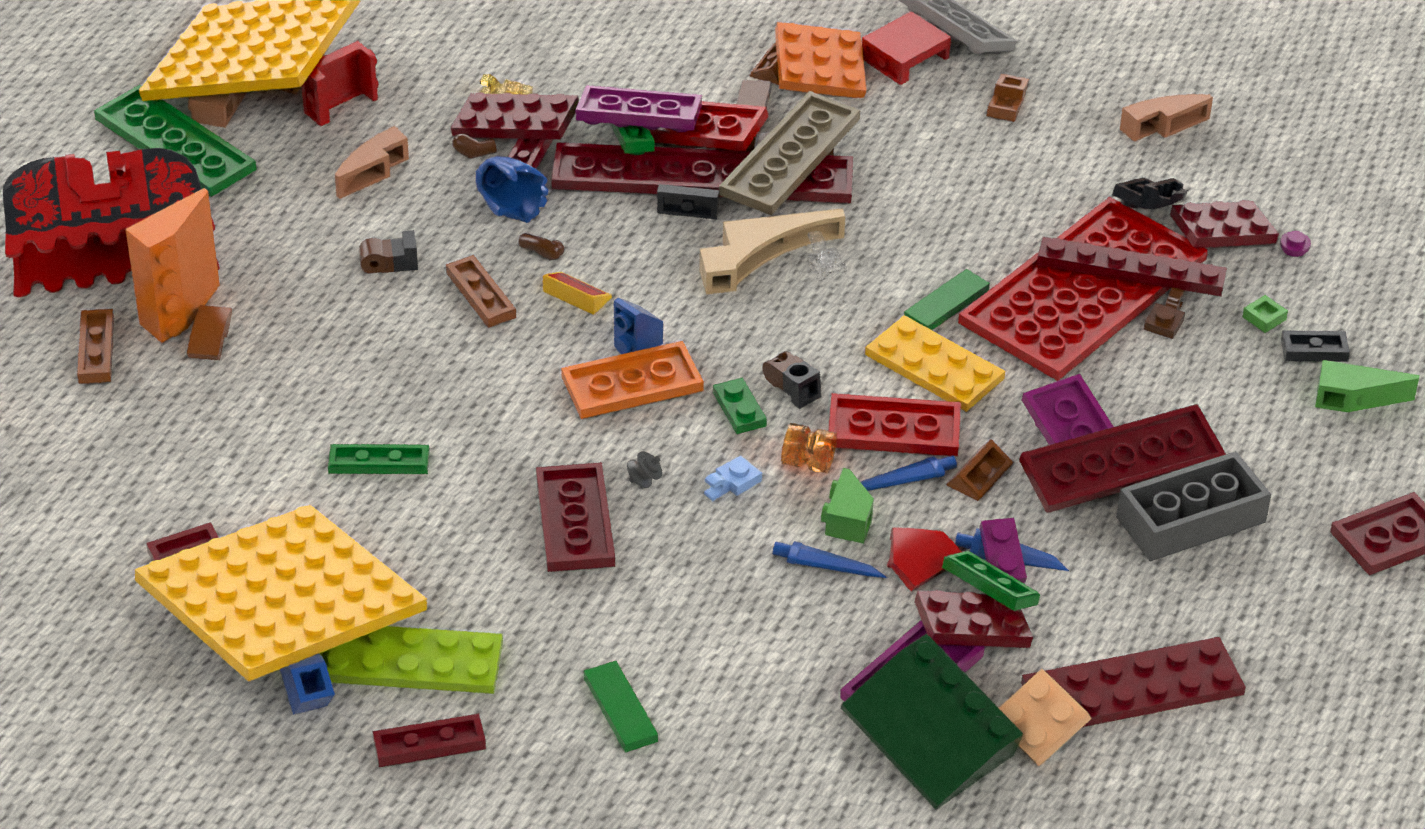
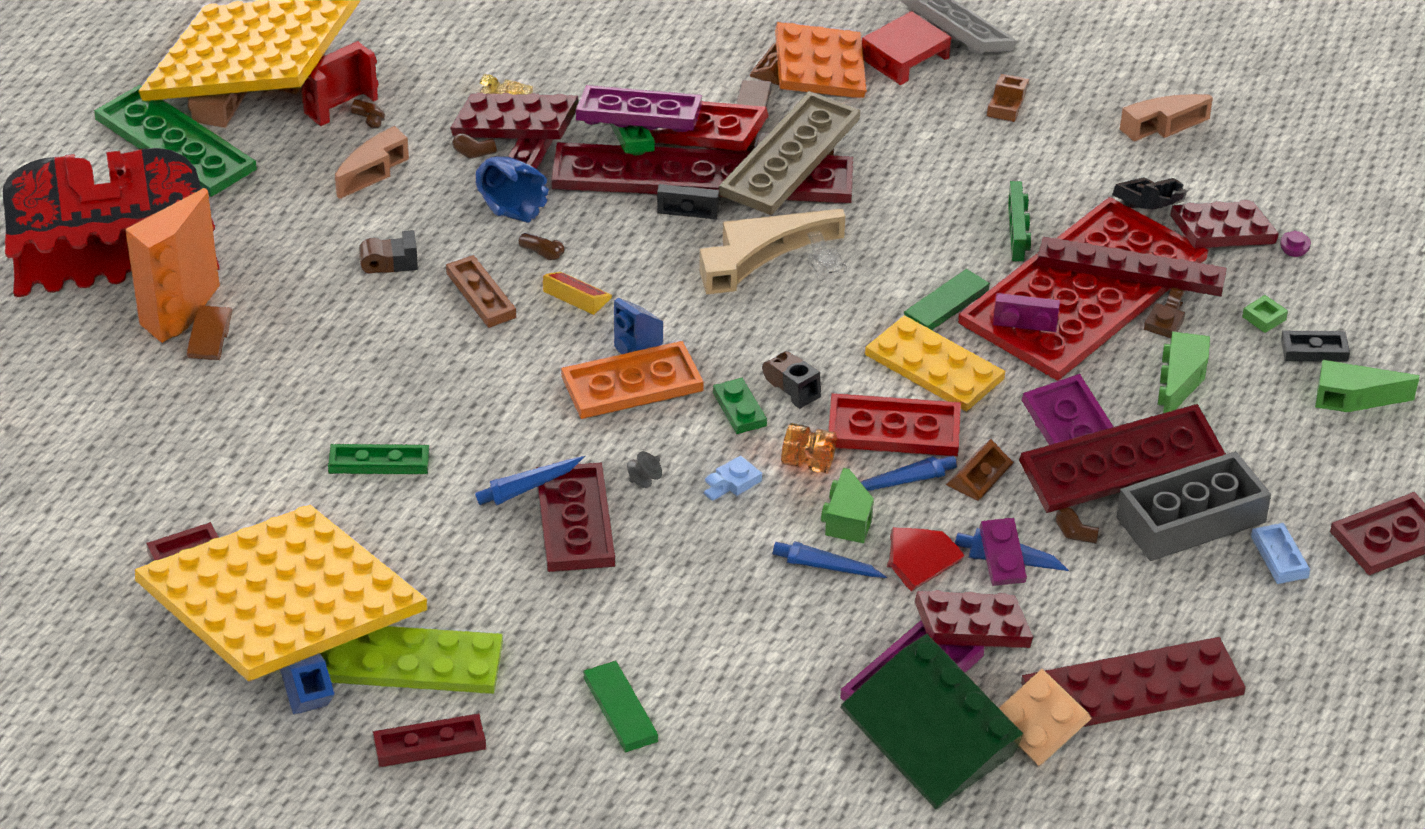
dark orange plate [77,308,114,384] -> none
green tile [942,551,1040,611] -> none
none -> reddish brown arm [351,99,385,129]
none -> blue bar [475,456,585,506]
none -> magenta plate [993,293,1060,332]
none -> green plate [1008,181,1031,262]
none -> reddish brown arm [1055,507,1099,544]
none -> bright green slope [1157,331,1210,413]
none -> light blue plate [1251,523,1310,584]

